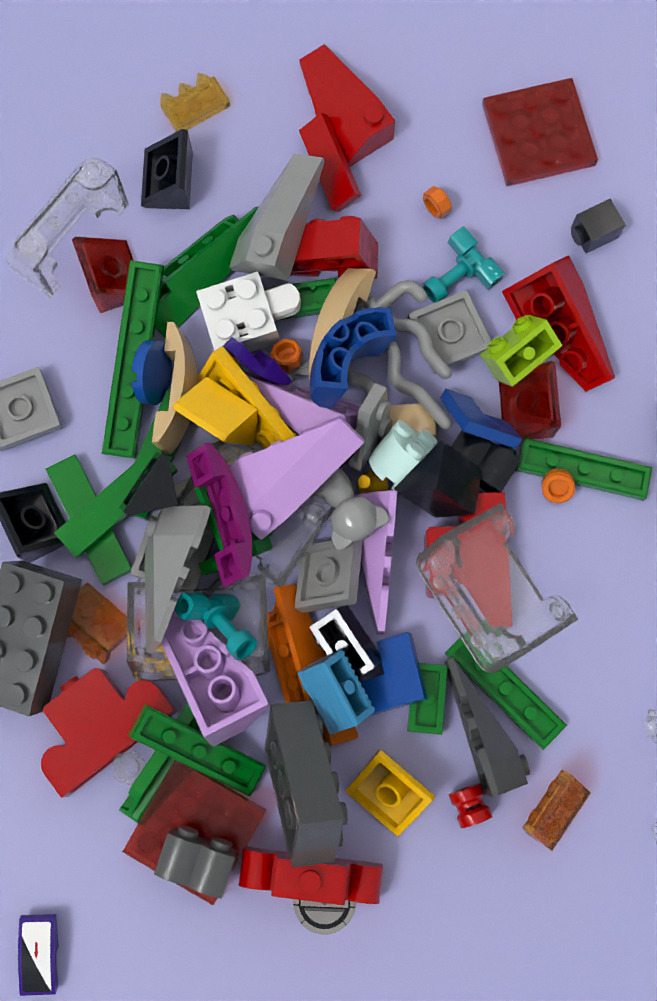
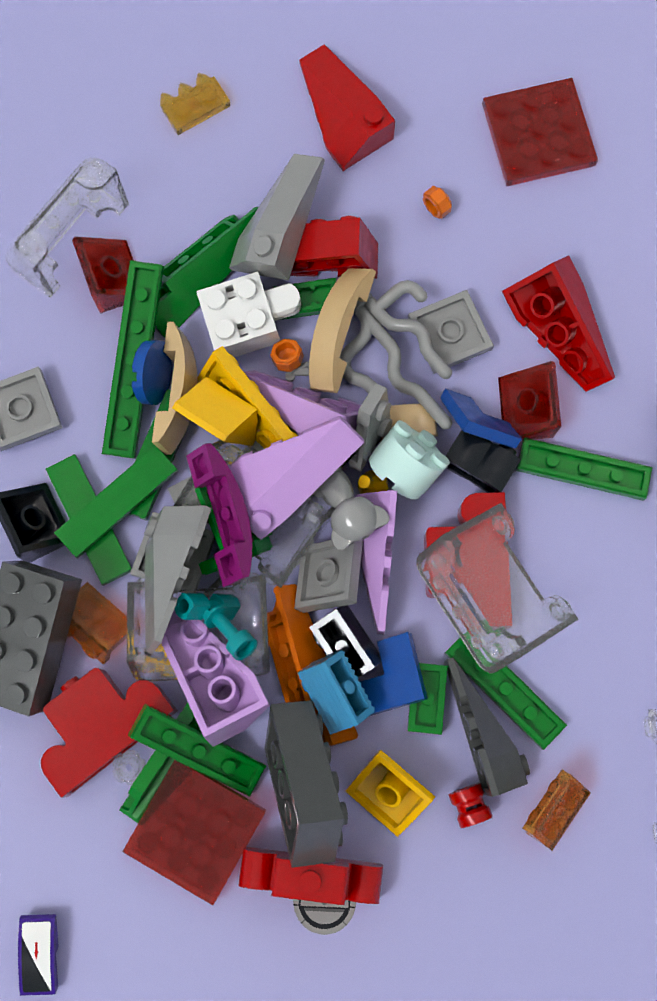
black slope [119,452,178,516] -> none
black slope [141,129,193,210] -> none
dark grey brick [154,825,239,899] -> none
dark purple slope [223,337,292,386] -> none
red tile [299,113,361,212] -> none
blue brick [310,307,397,409] -> none
black slope [394,440,482,518] -> none
teal bar [422,226,505,303] -> none
lime brick [480,315,563,387] -> none
orange tile [541,469,575,503] -> none
black brick [571,199,626,253] -> none

